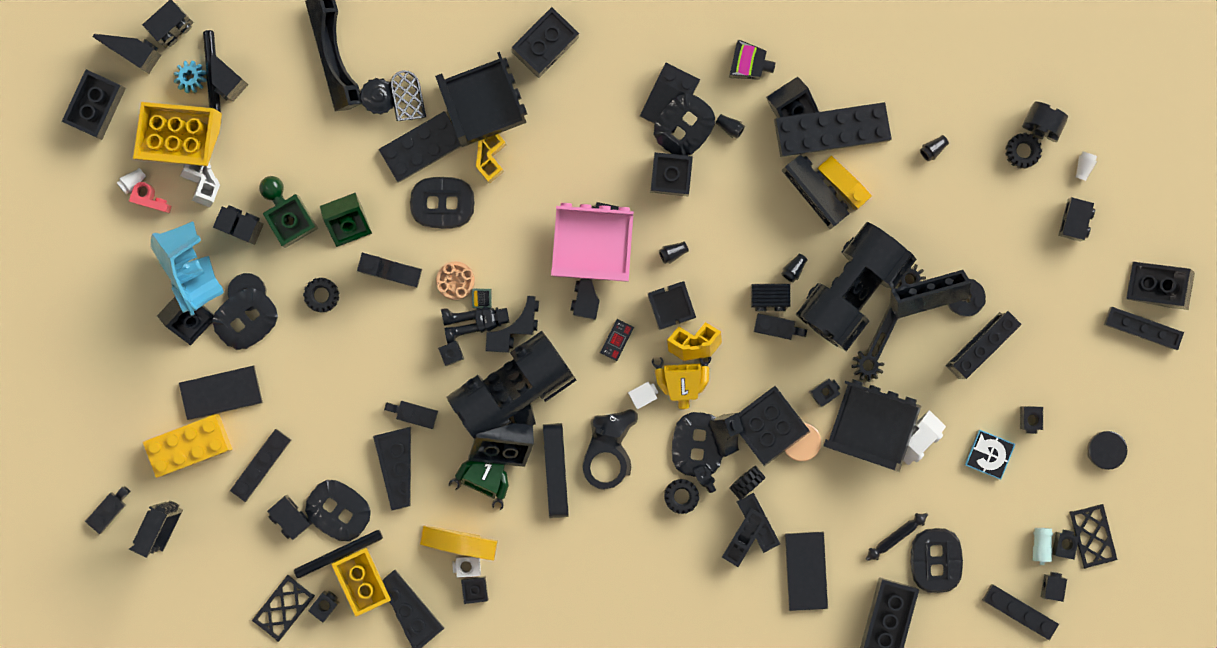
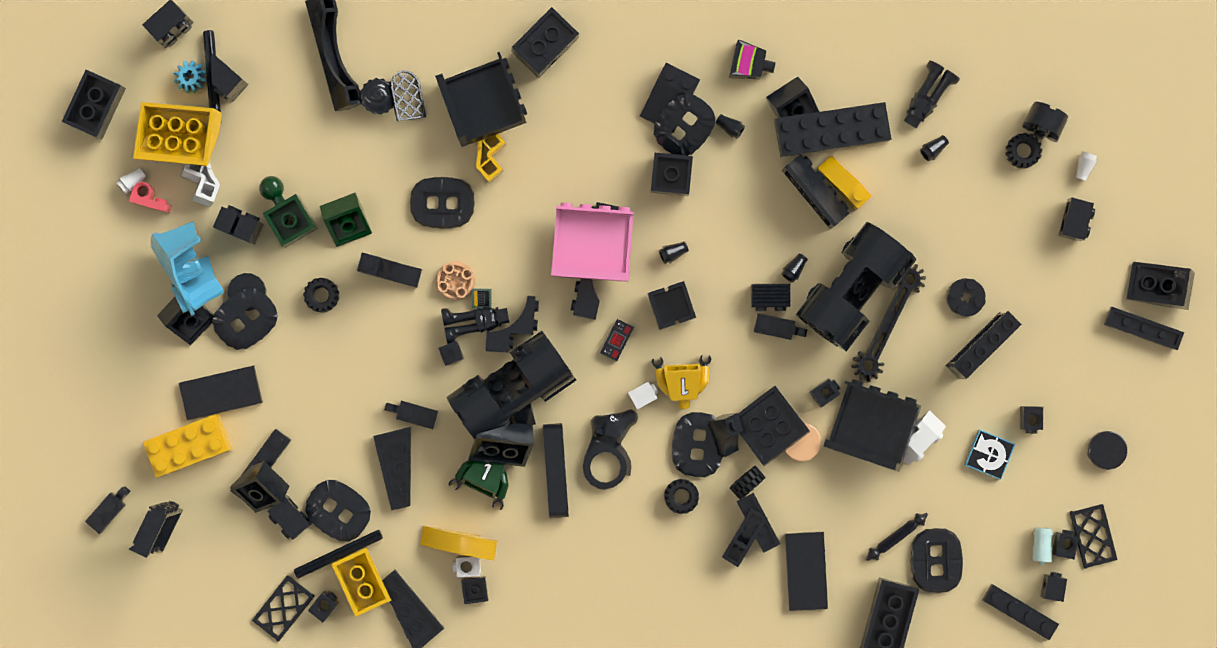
black slope [92,34,161,74] -> none
black plate [378,111,461,183] -> none
yellow brick [667,322,722,361] -> none
black piece [692,466,716,493] -> none
black brick [890,270,971,319] -> none
none -> black slope [230,461,290,513]
none -> black piece [904,60,960,129]

